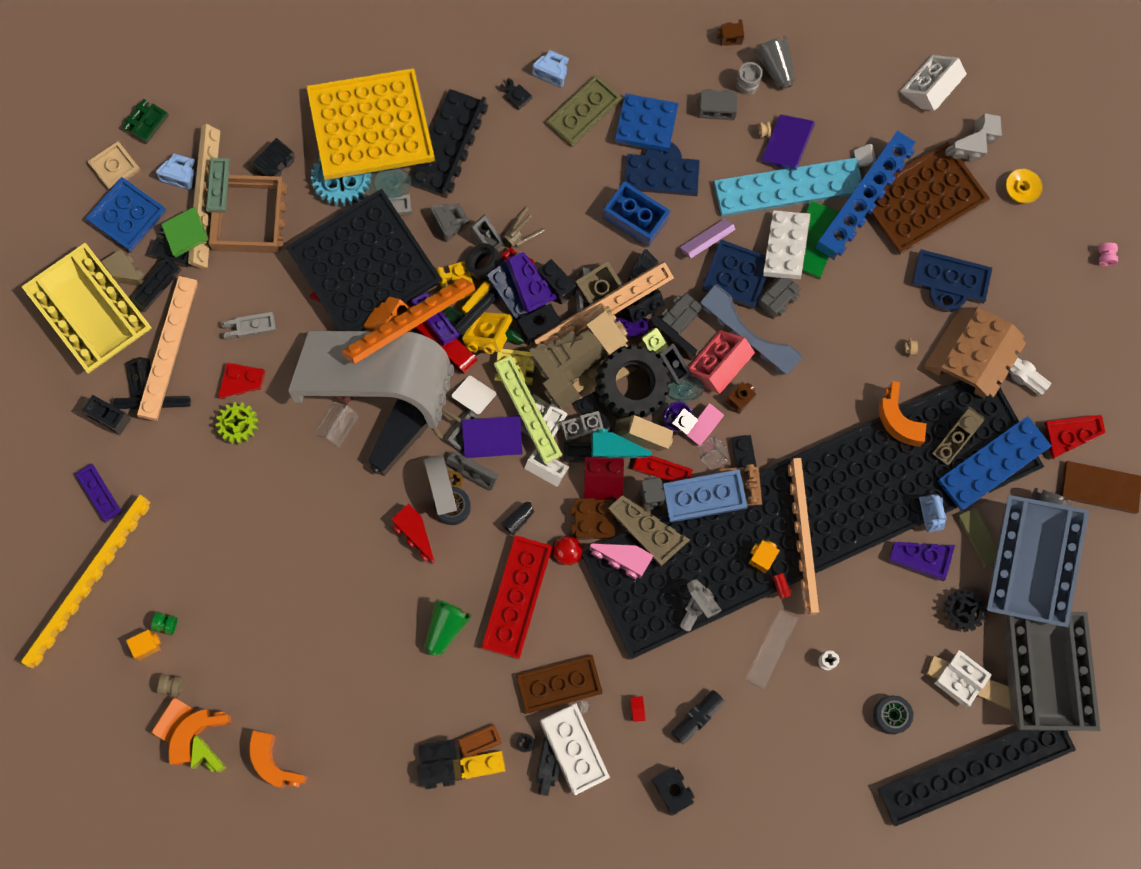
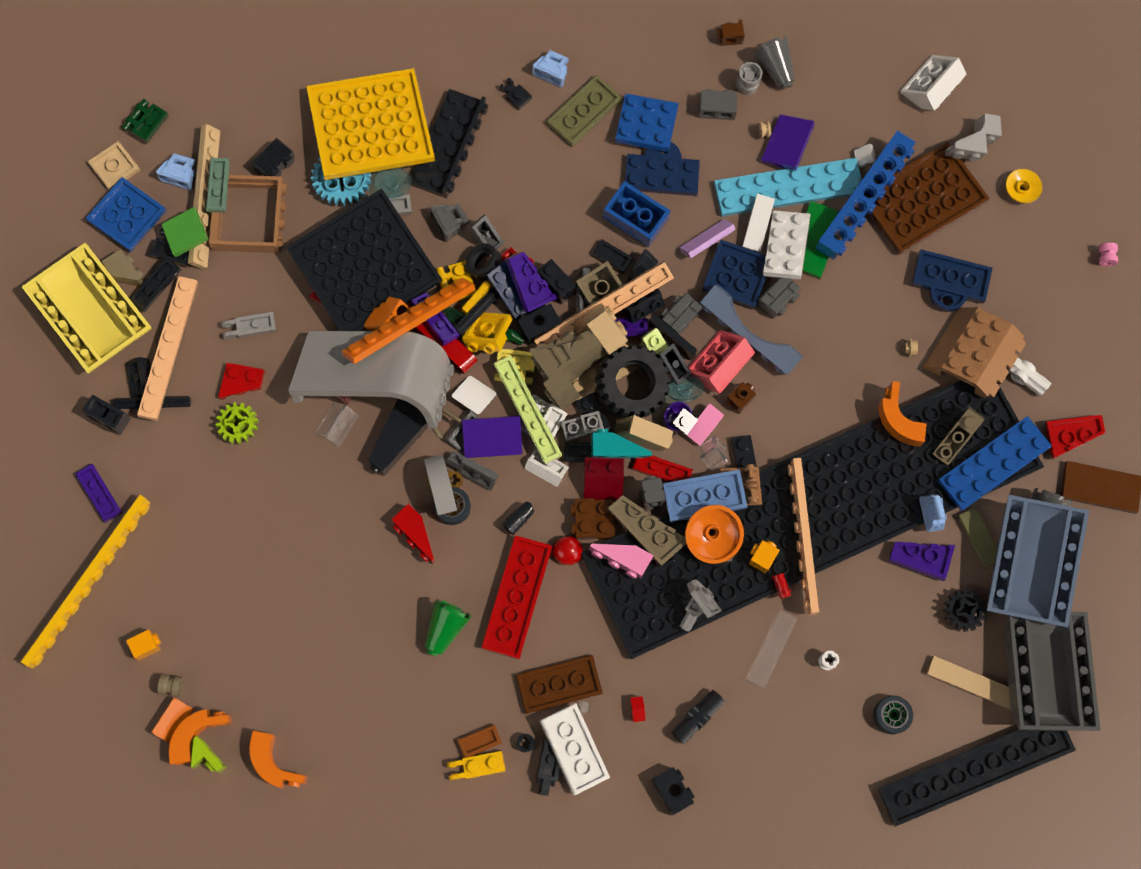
green wheel [151,611,178,636] -> none
black plate [417,739,463,789] -> none
dark tan plant [503,206,545,248] -> none
white slope [934,650,991,709] -> none
none -> black tile [592,239,633,274]
none -> orange dish [685,505,744,564]
none -> white tile [742,194,775,253]

